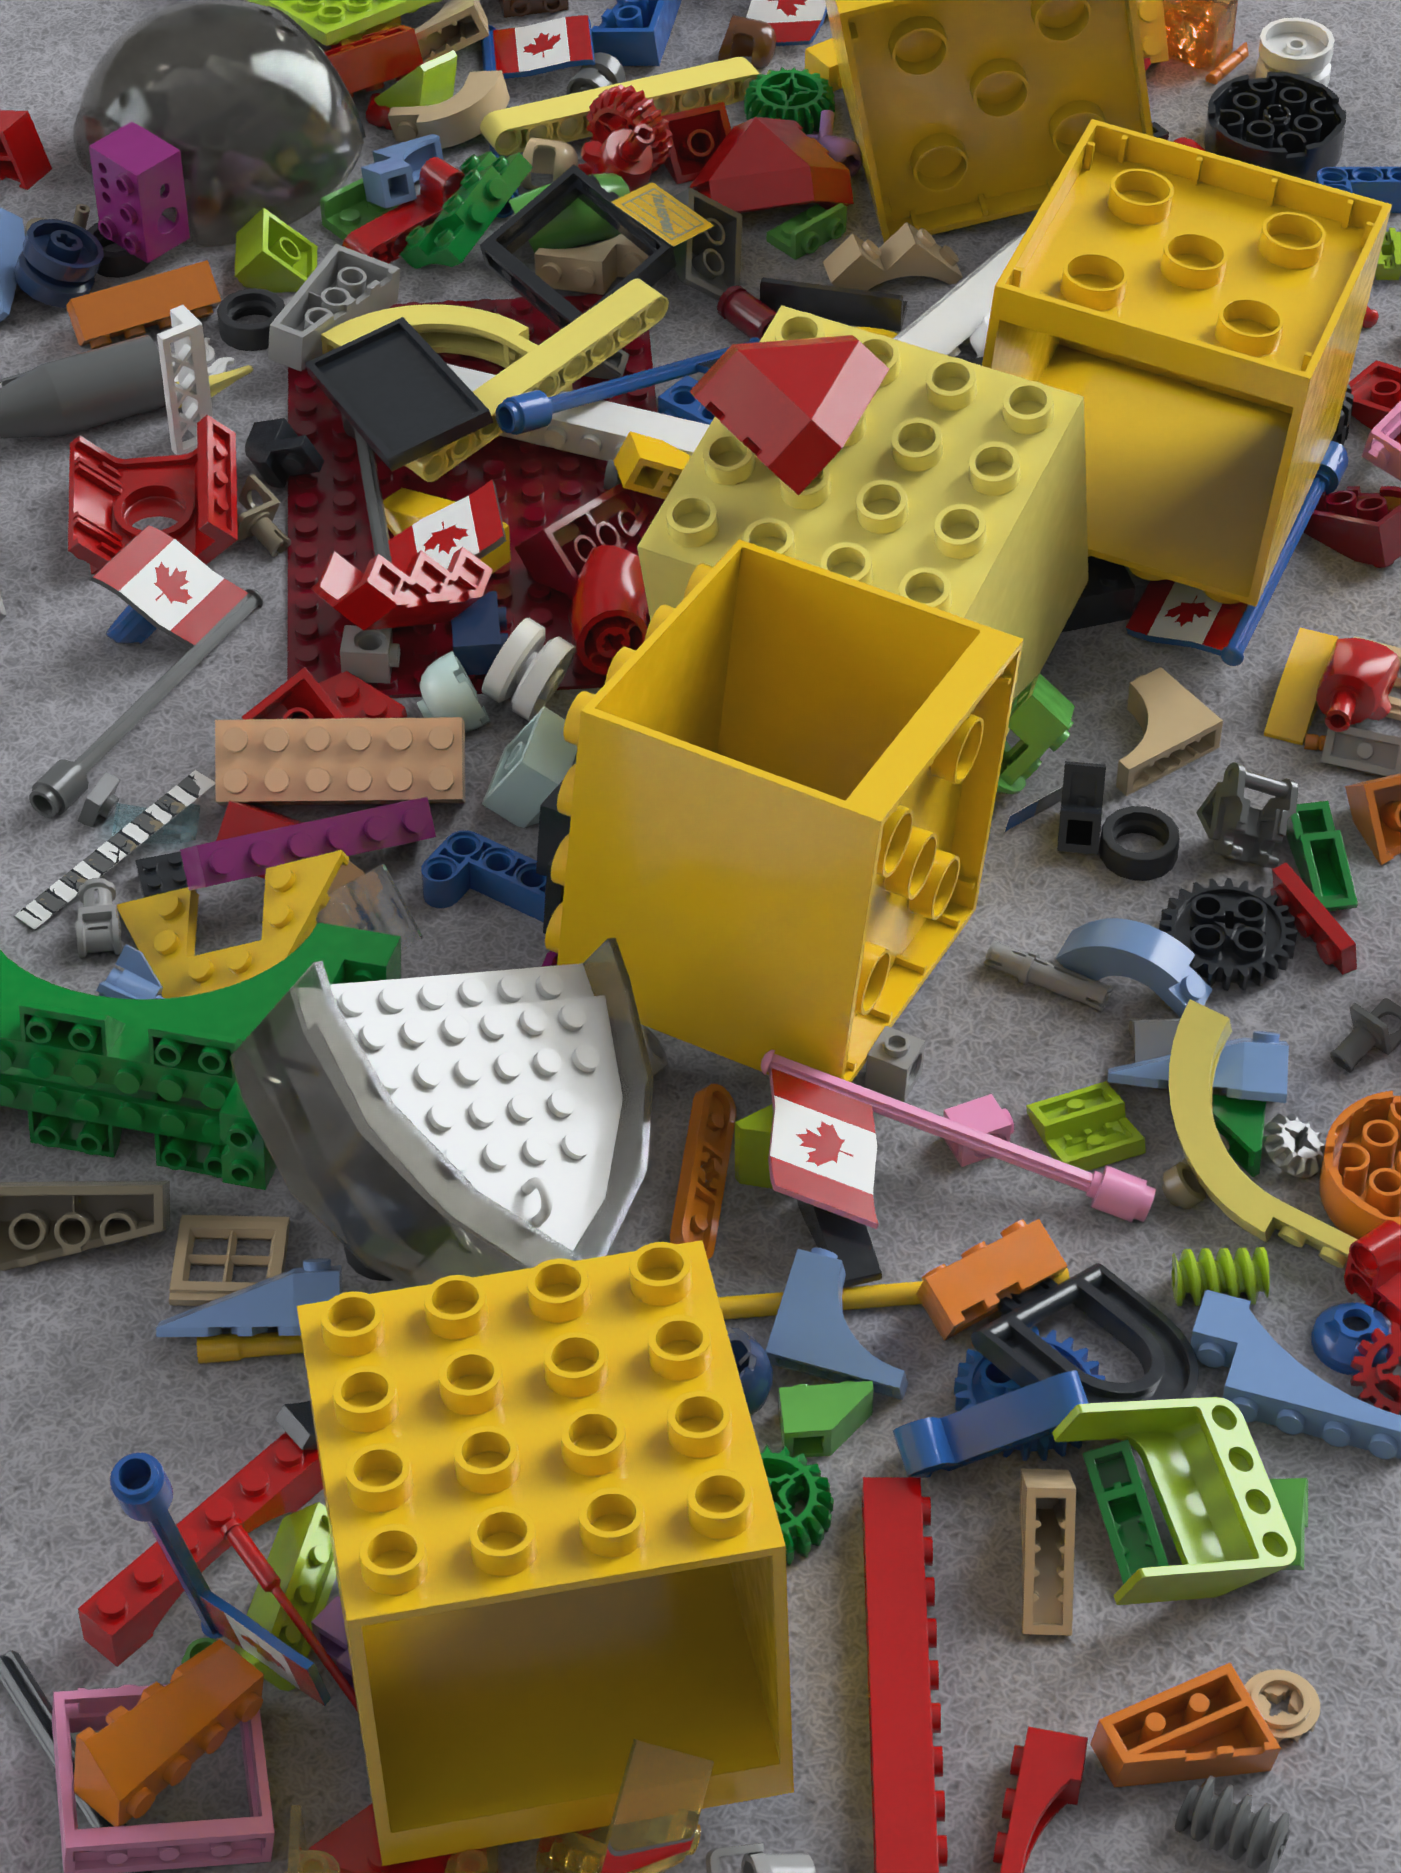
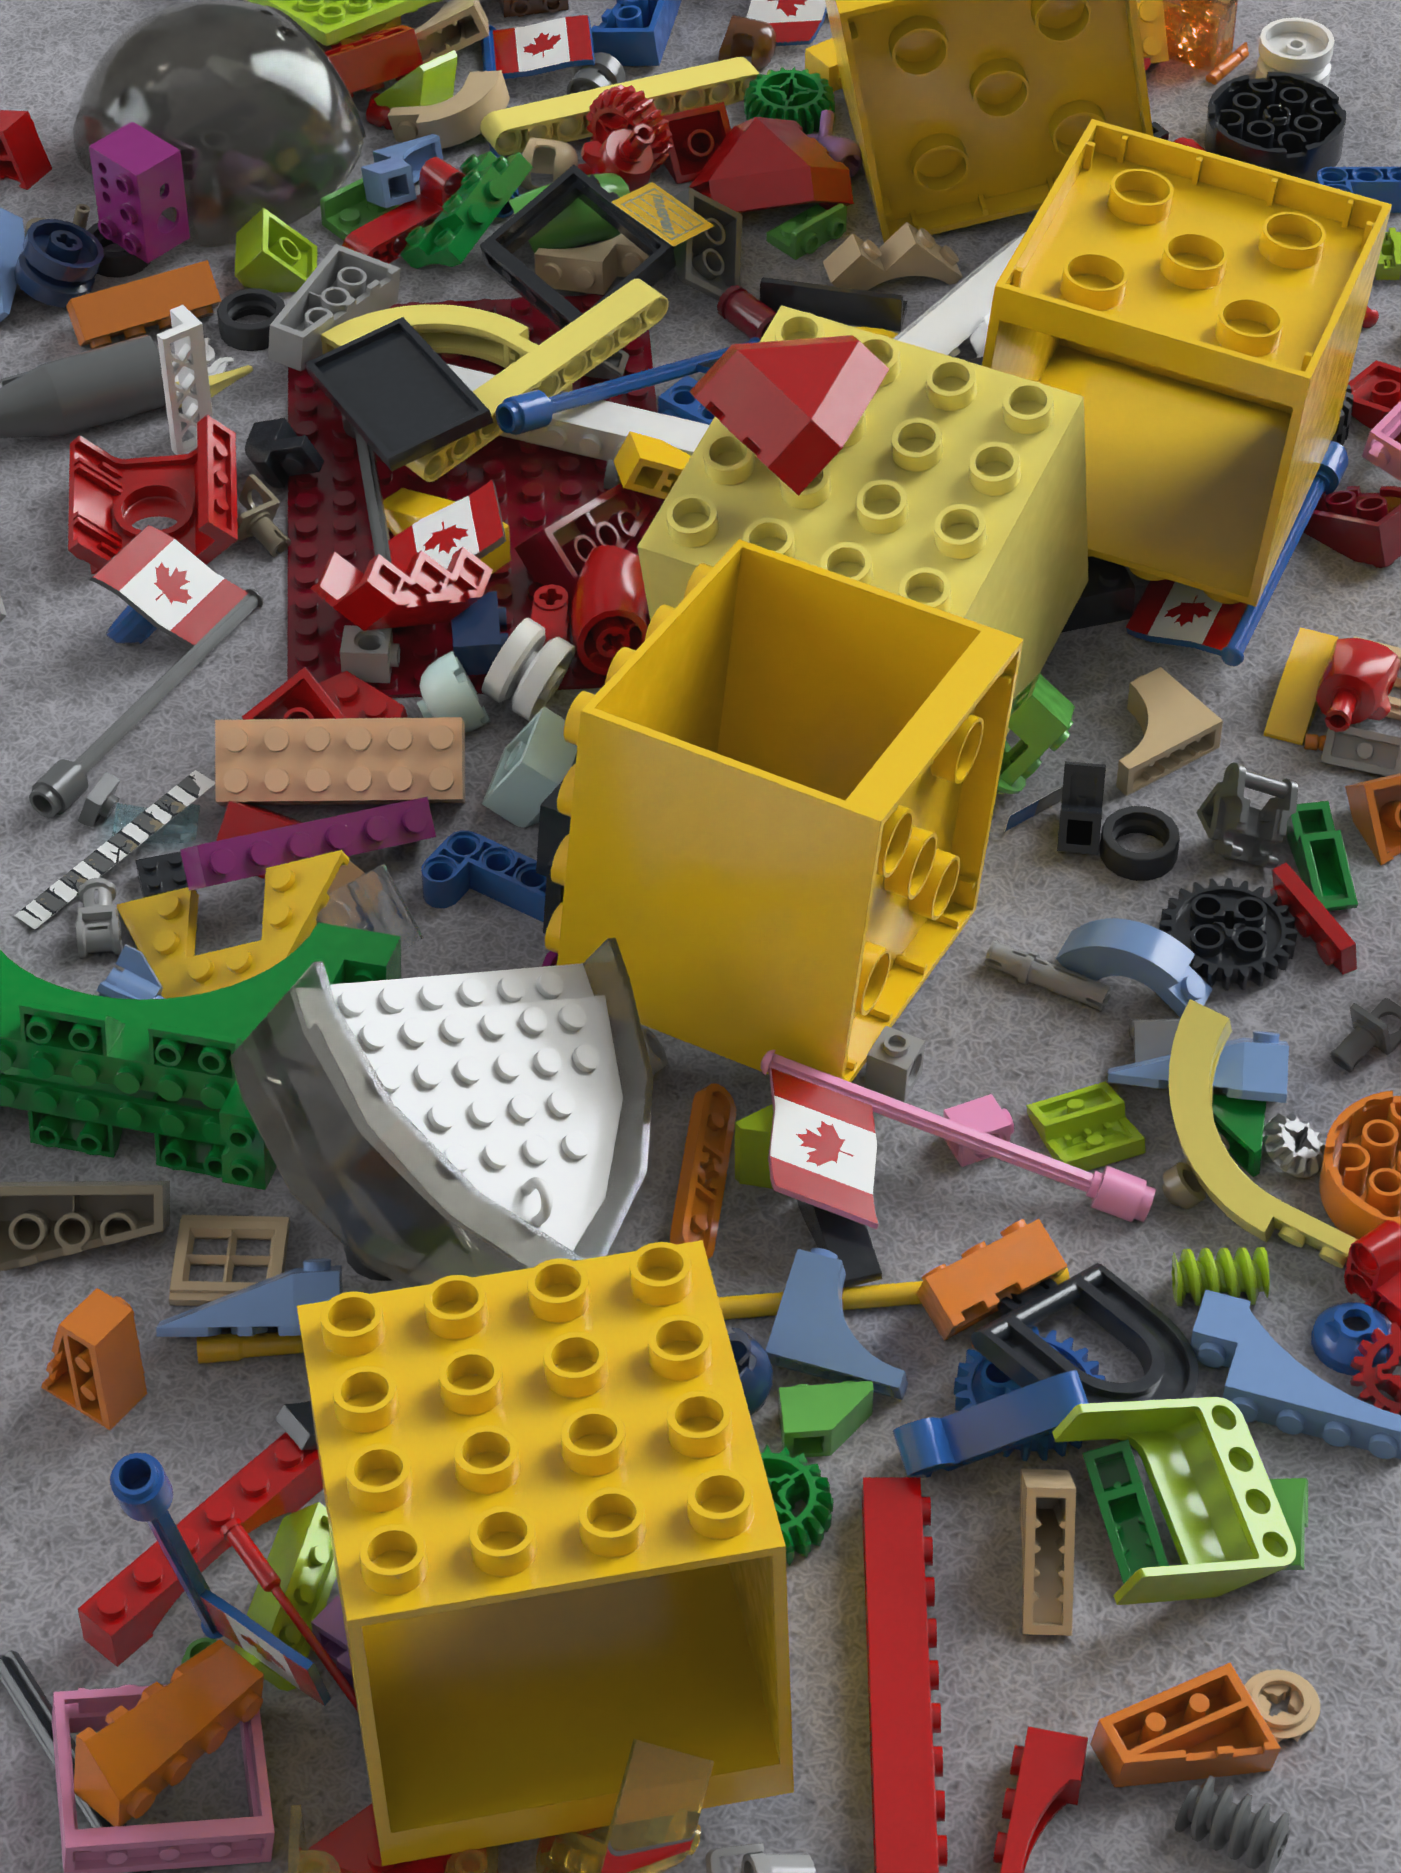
none -> orange wedge [41,1288,147,1430]
none -> red piece [531,584,570,646]

